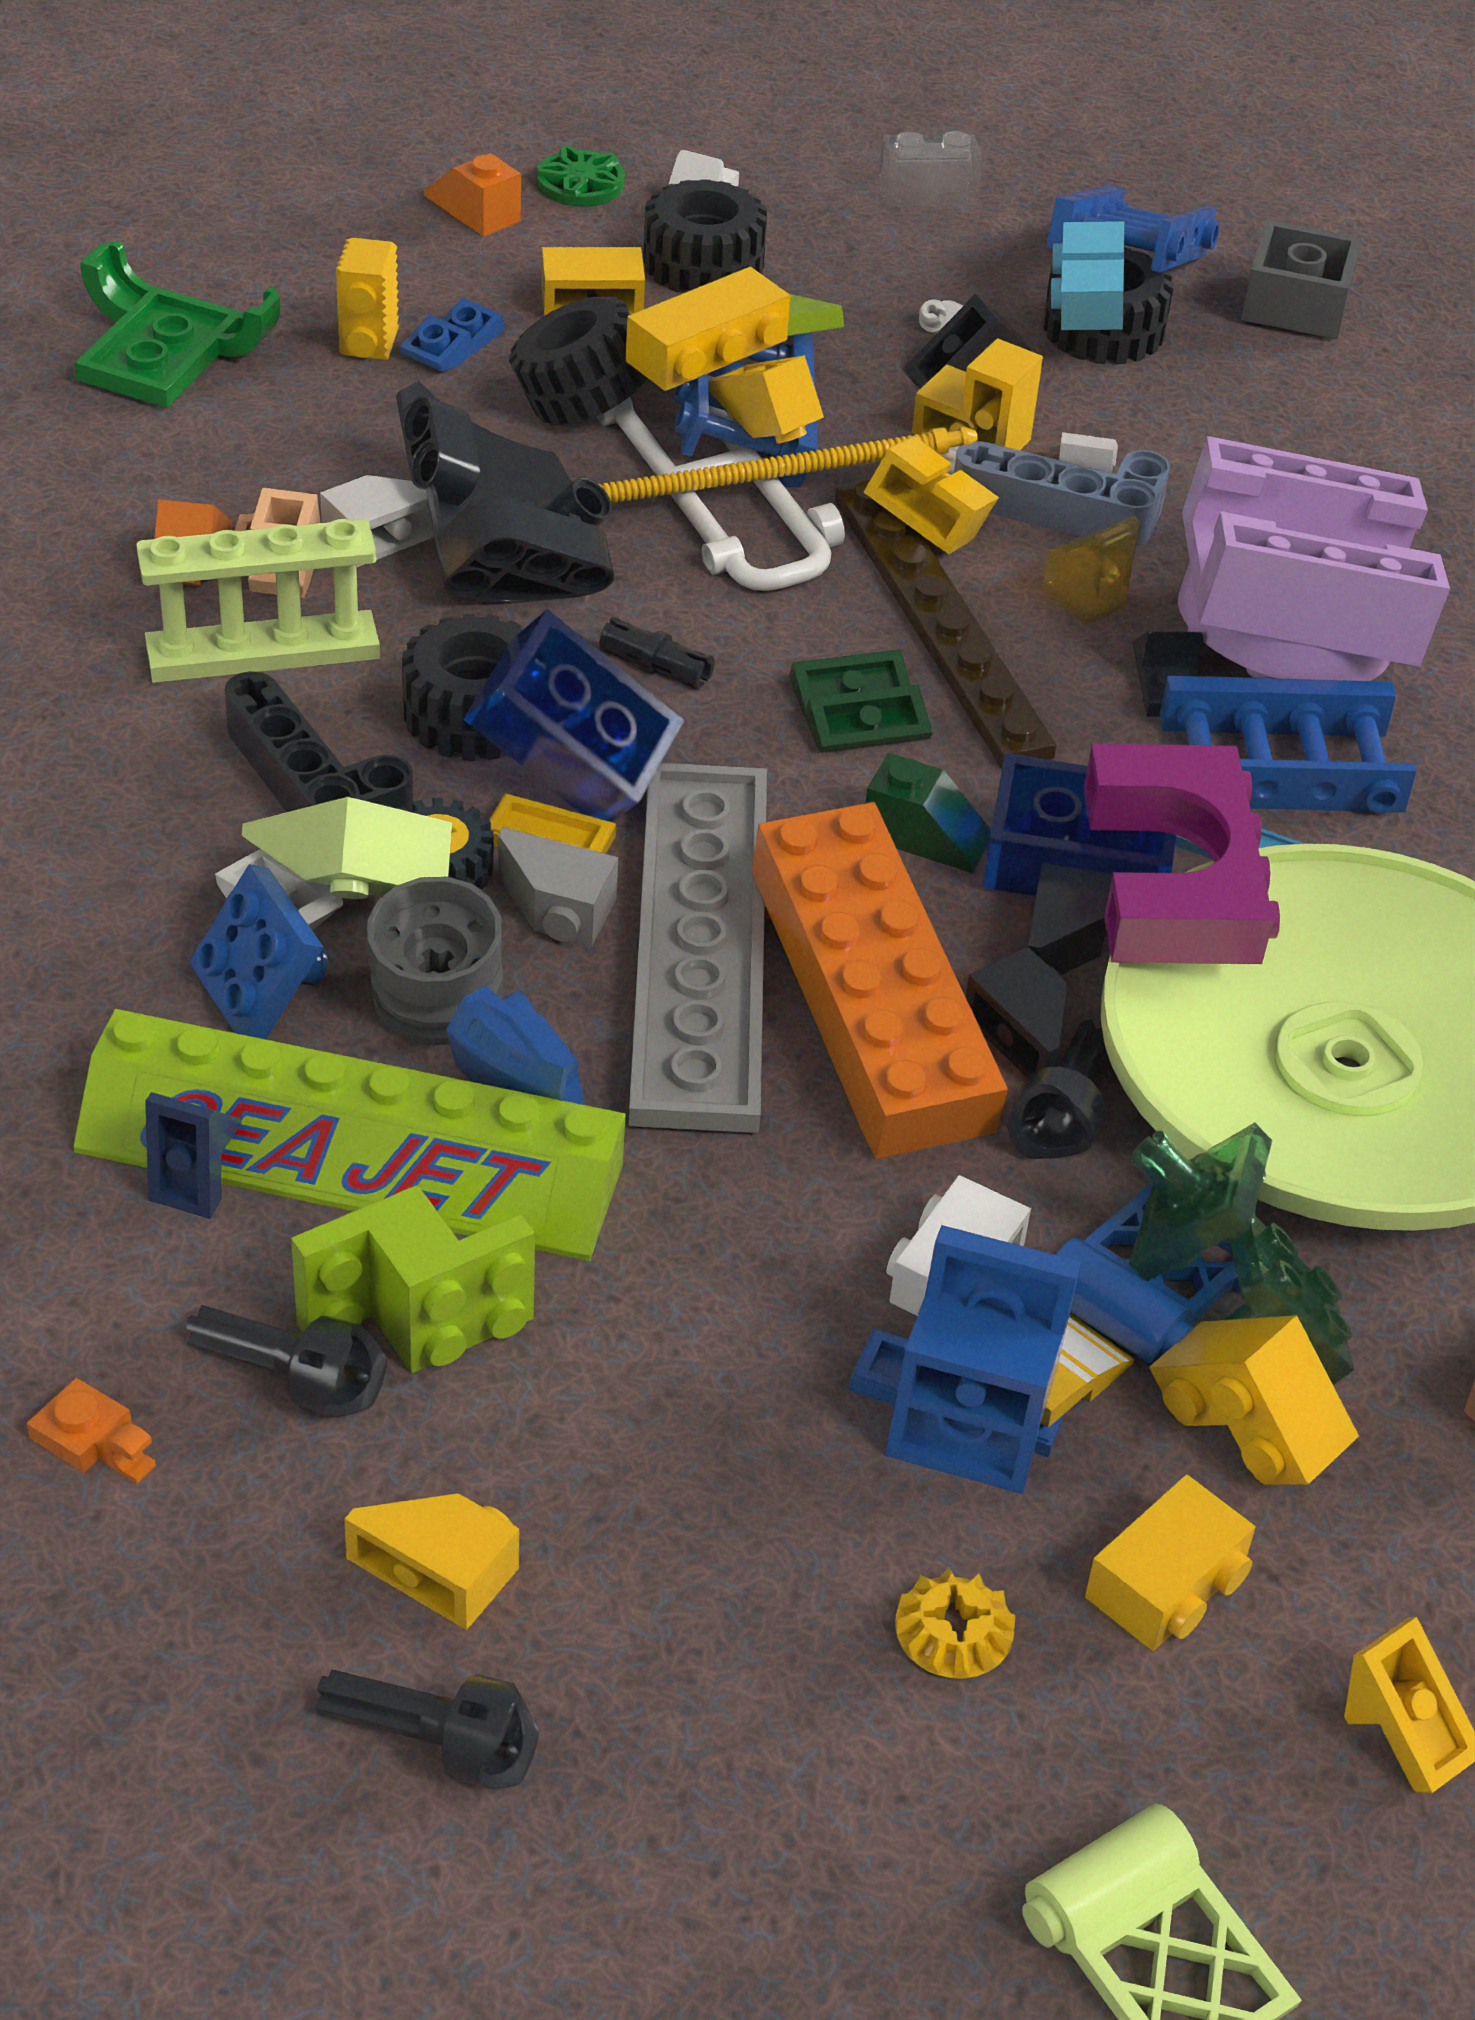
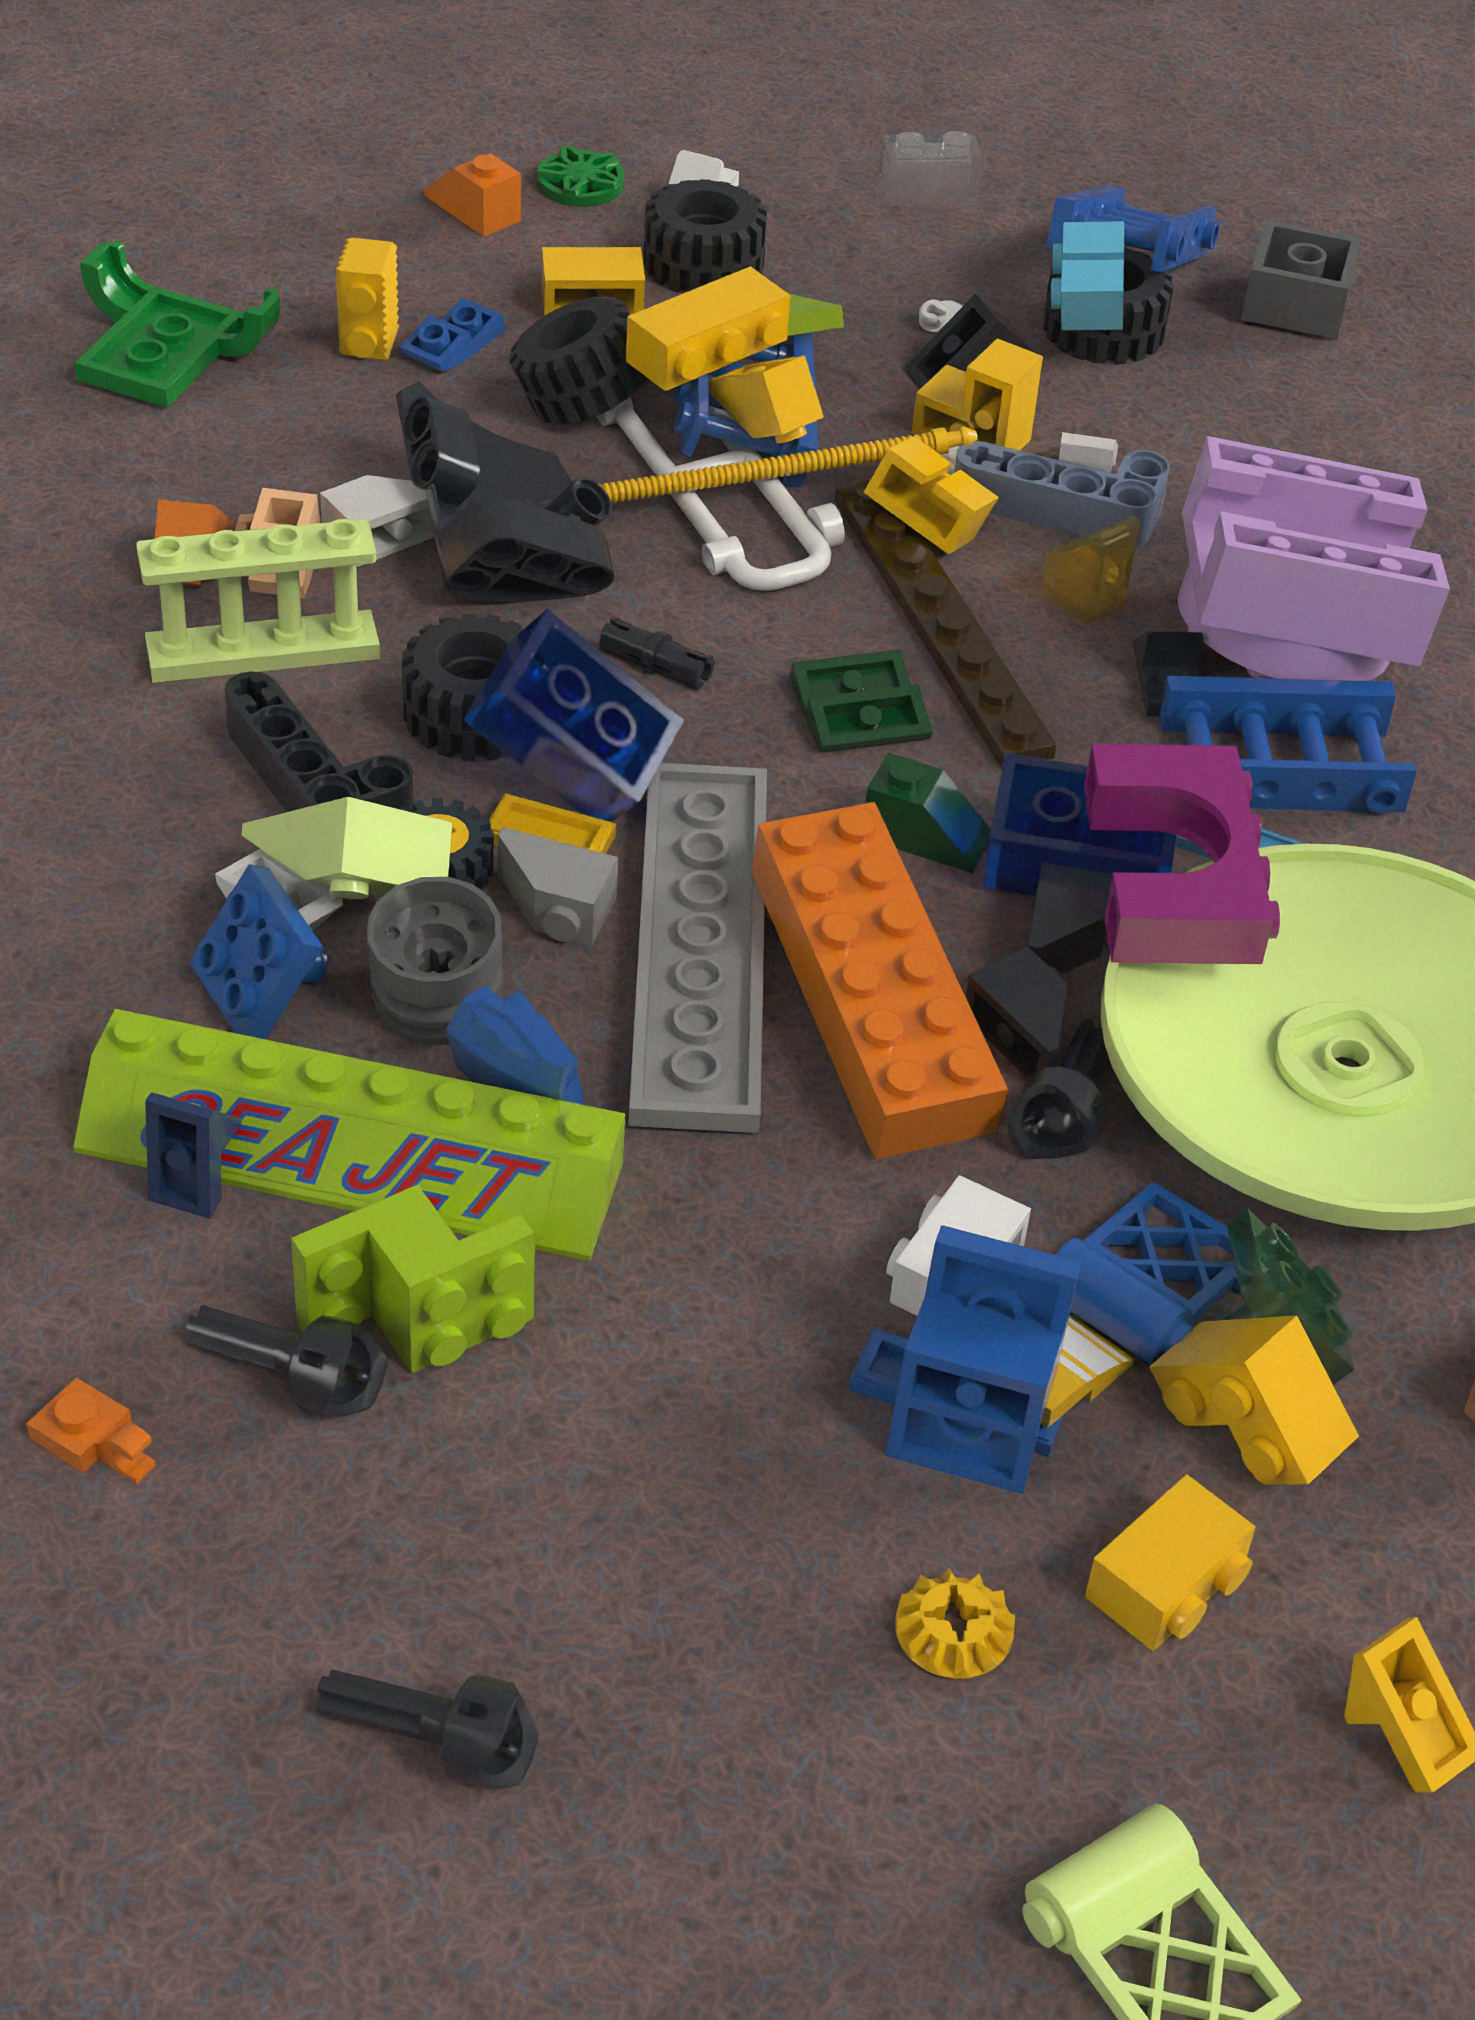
yellow slope [344,1493,519,1630] -> none
clear green plate [1129,1122,1273,1282] -> none

